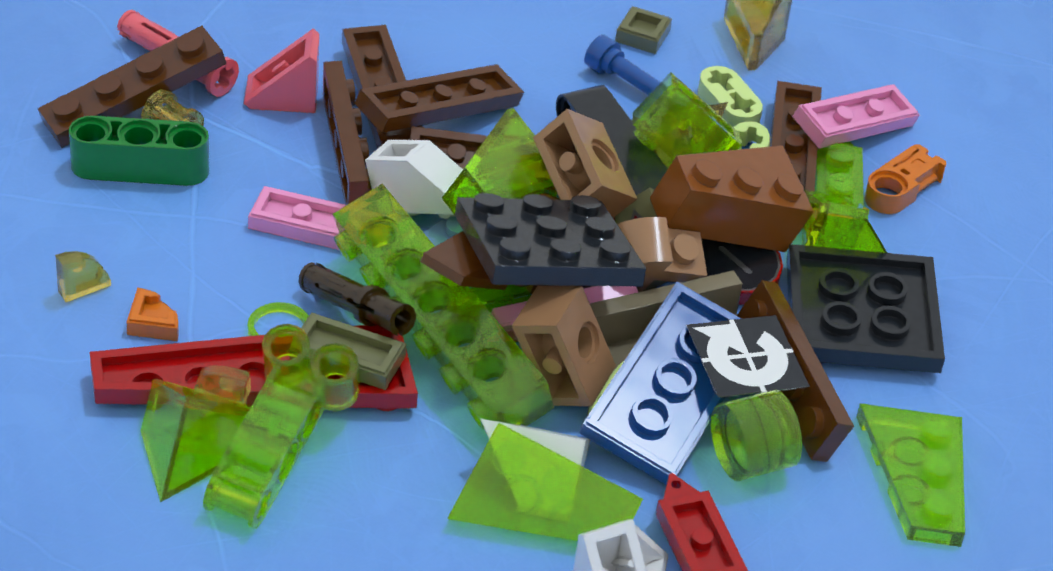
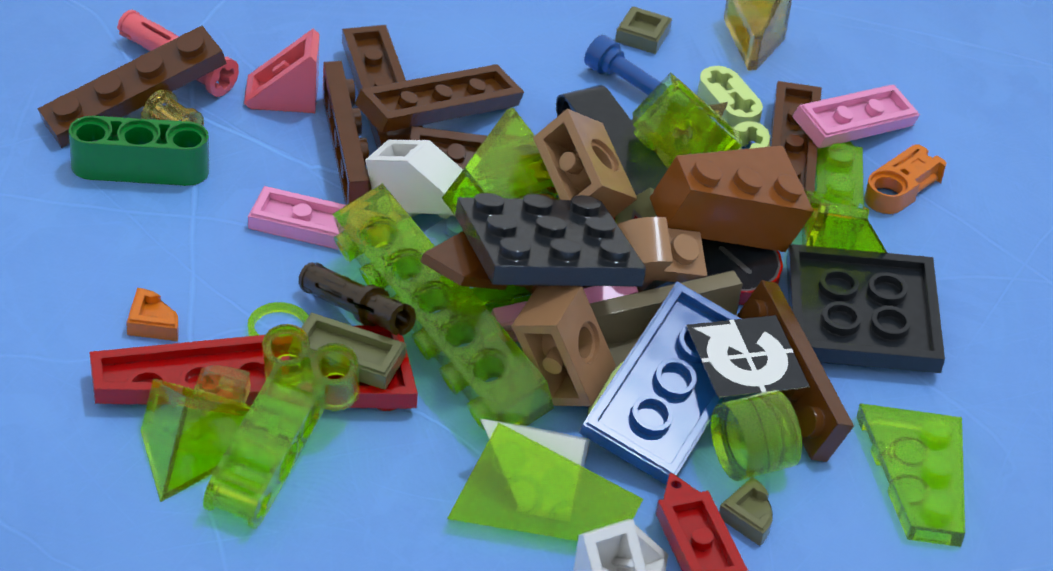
clear yellow tile [55,251,111,302] -> none
none -> olive tile [719,477,773,546]

